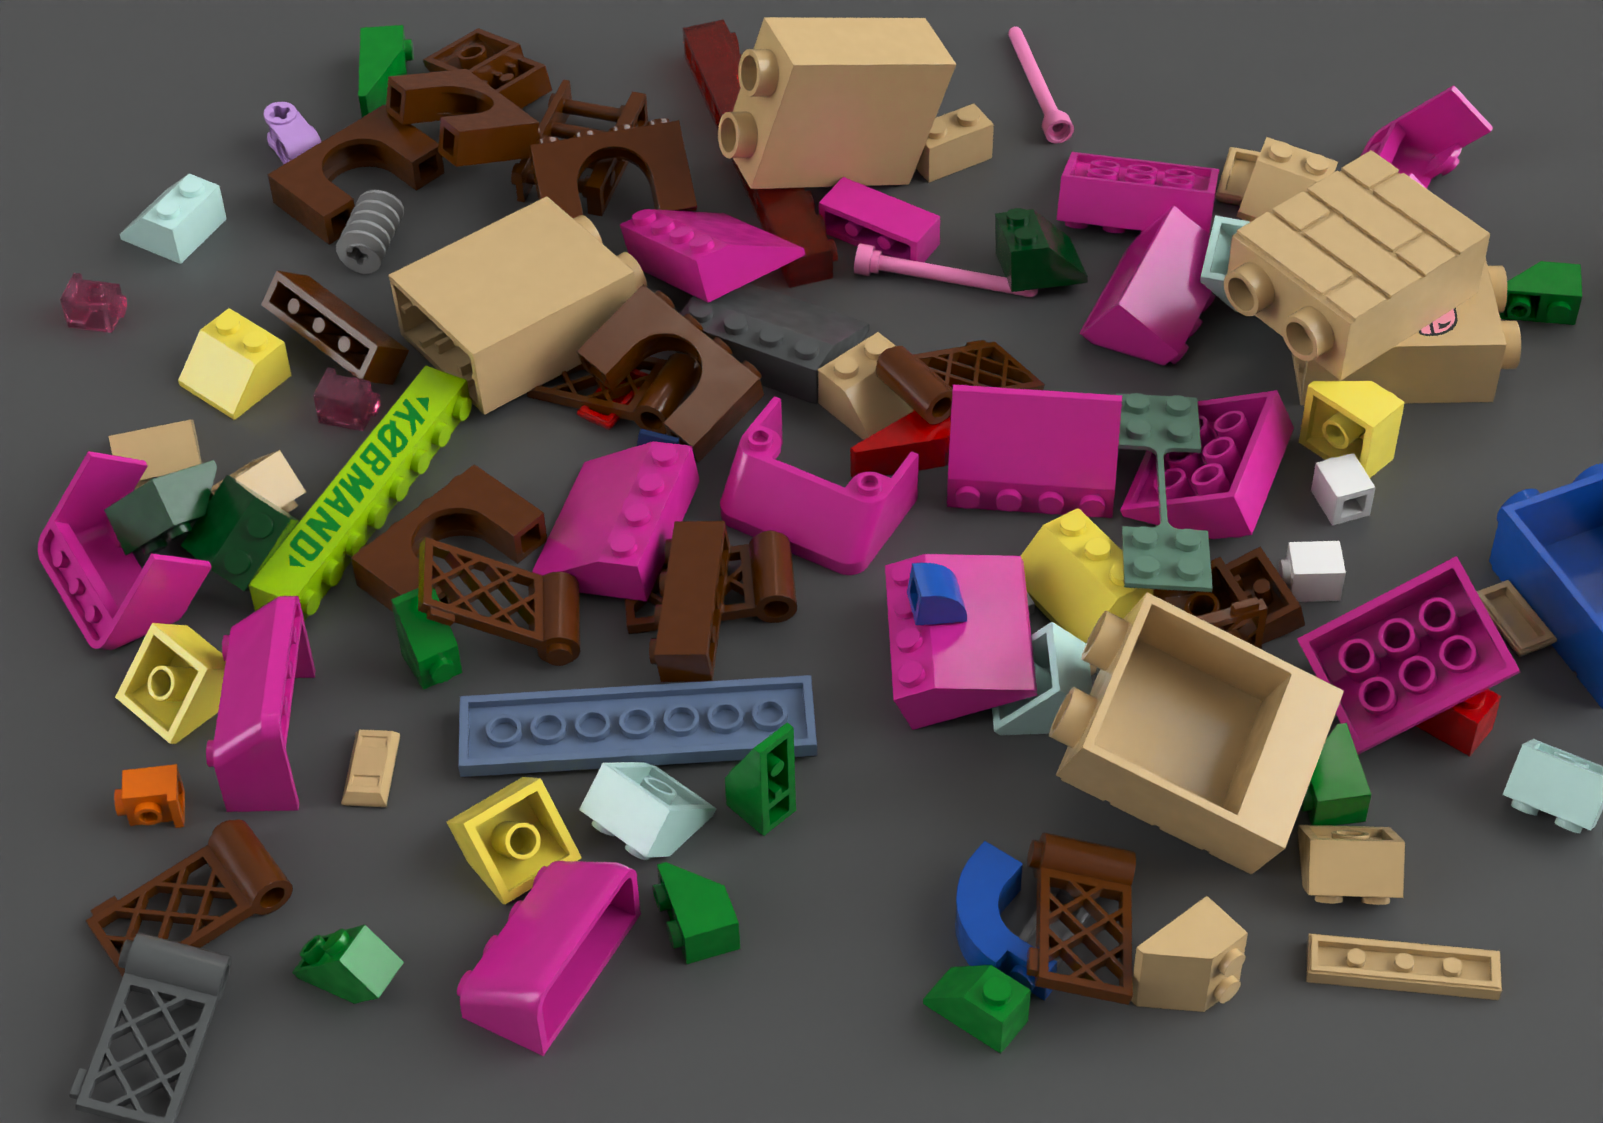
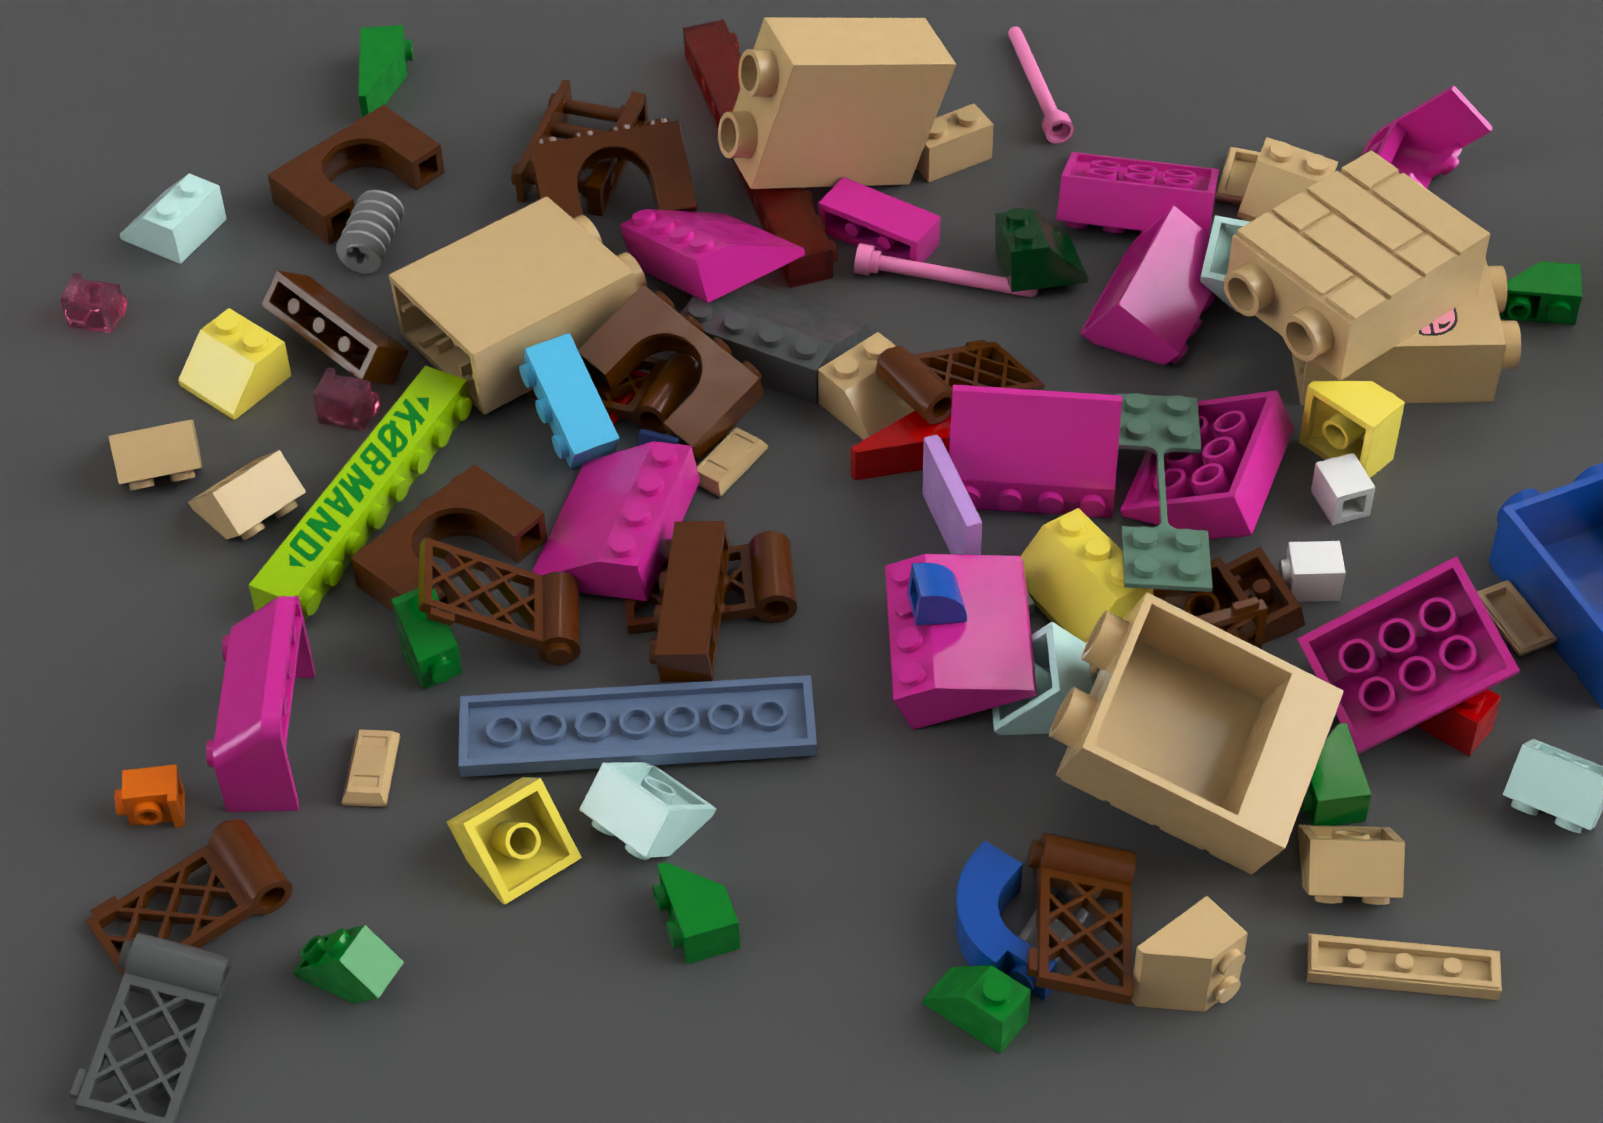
dark pink windscreen [38,451,212,650] -> none
dark green slope [104,460,217,556] -> none
light yellow slope [115,623,226,744] -> none
dark green slope [181,475,299,591] -> none
lavender piece [264,102,321,165] -> none
reddish brown arch [386,69,540,167] -> none
reddish brown slope [423,28,552,109] -> none
dark pink windscreen [457,861,641,1056] -> none
dark pink windscreen [720,396,919,575] -> none
green slope [725,723,796,836] -> none
none -> medium azure brick [519,333,619,470]
none -> tan tile [697,427,768,497]
none -> lavender tile [922,434,982,555]

